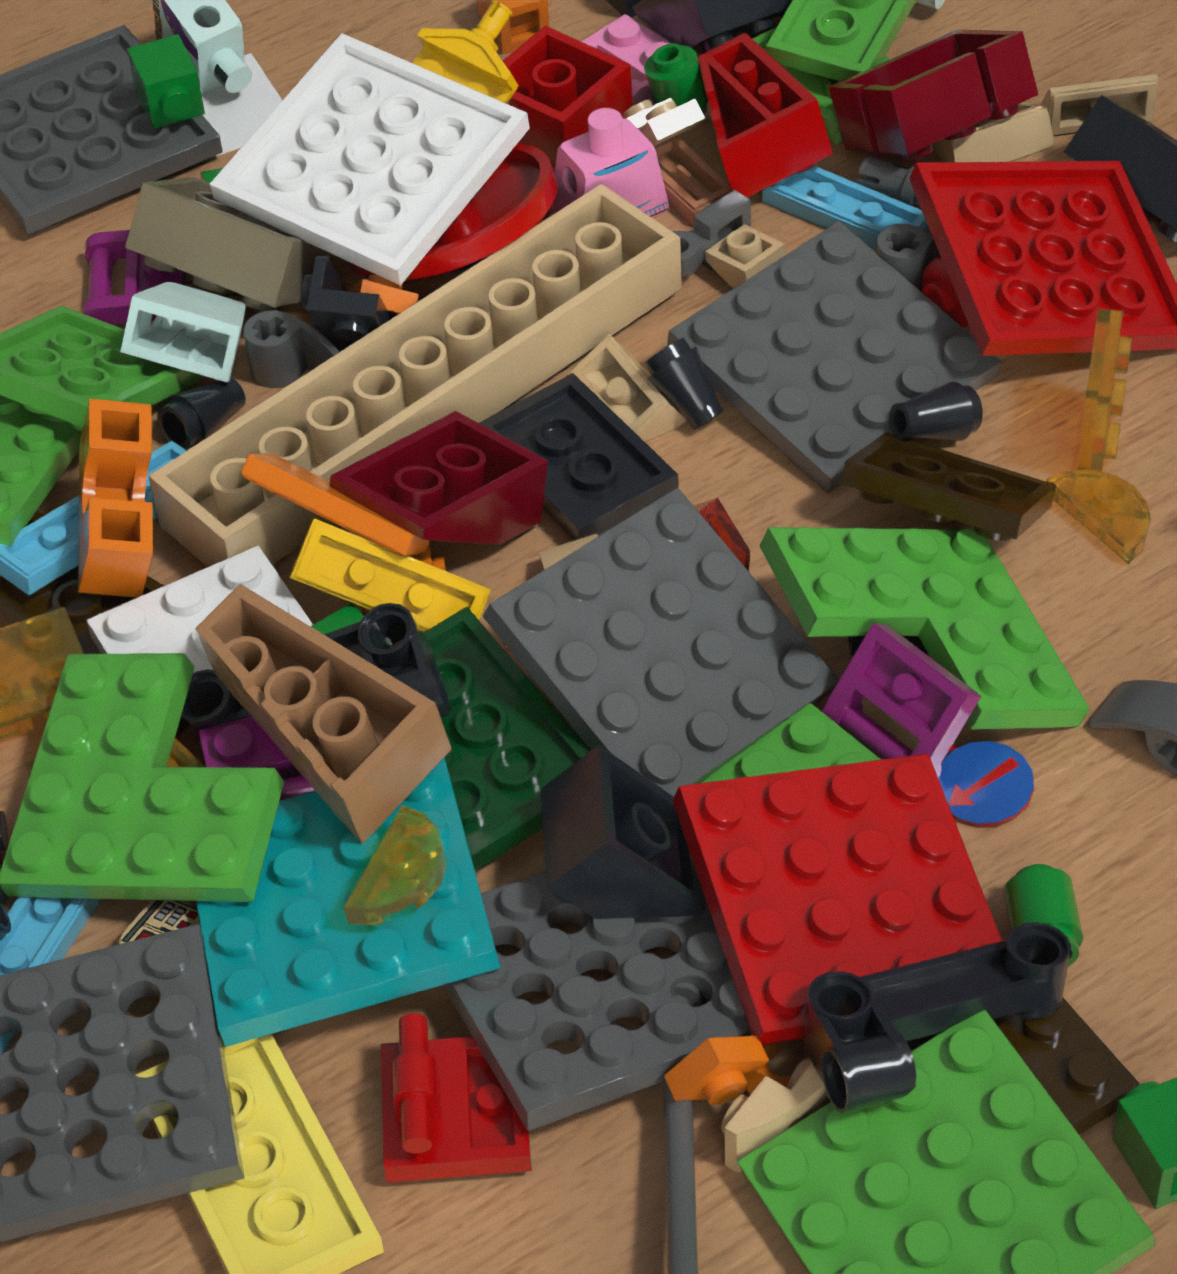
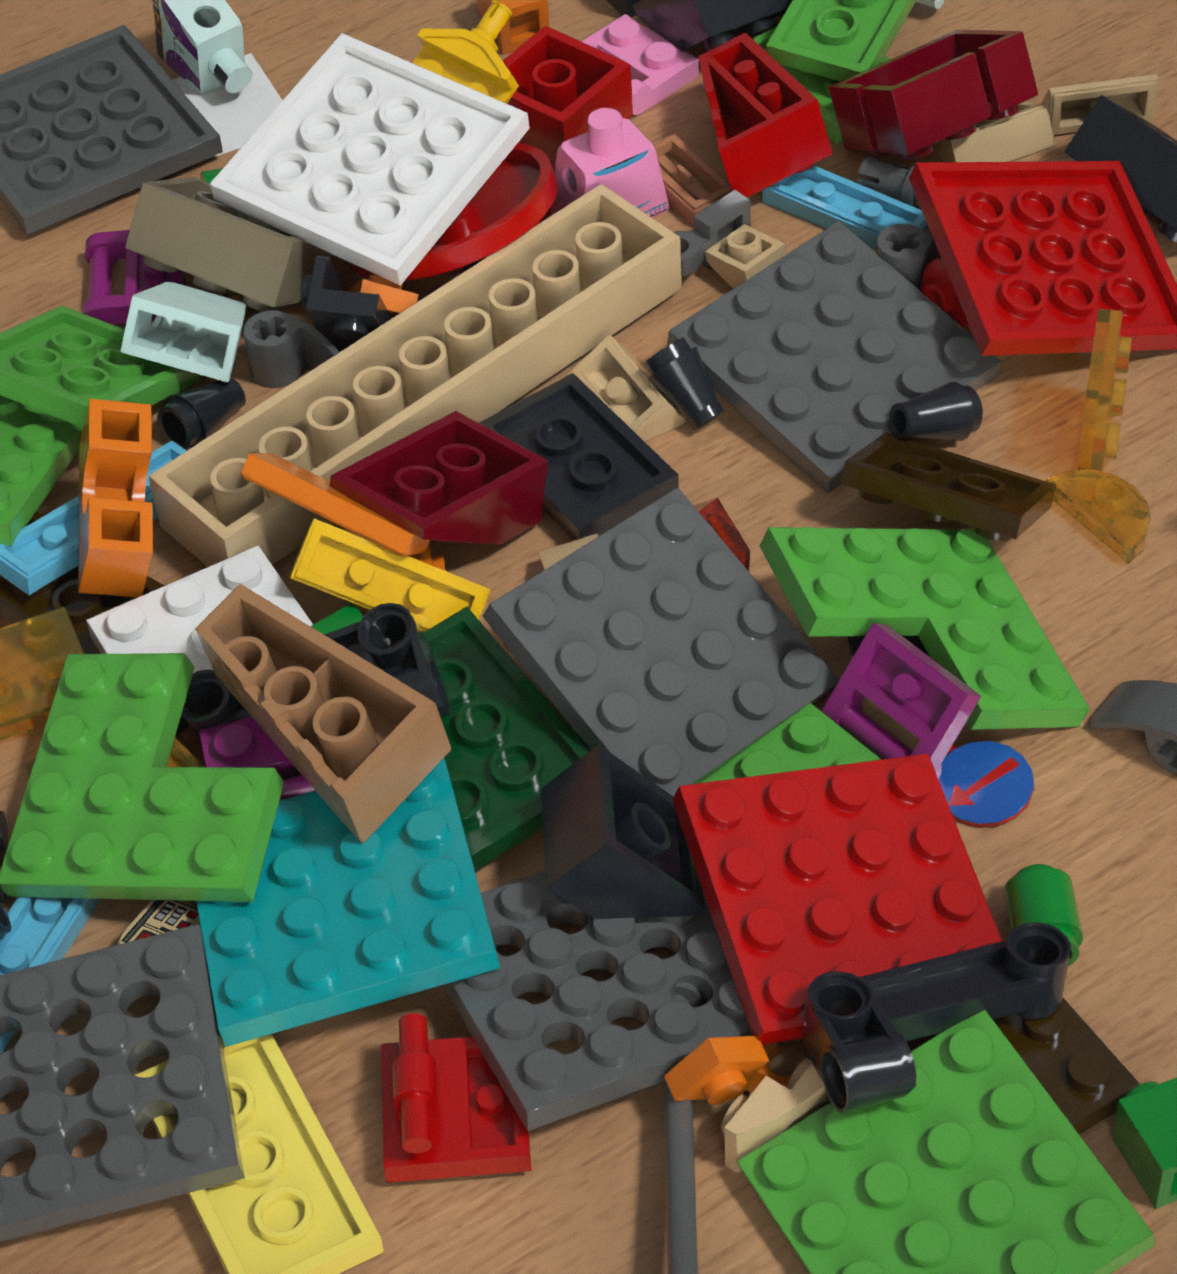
green brick [127,34,205,129] -> none
clear yellow plate [343,805,447,925] -> none
slope [622,98,705,146] -> none
green brick [644,43,708,116] -> none

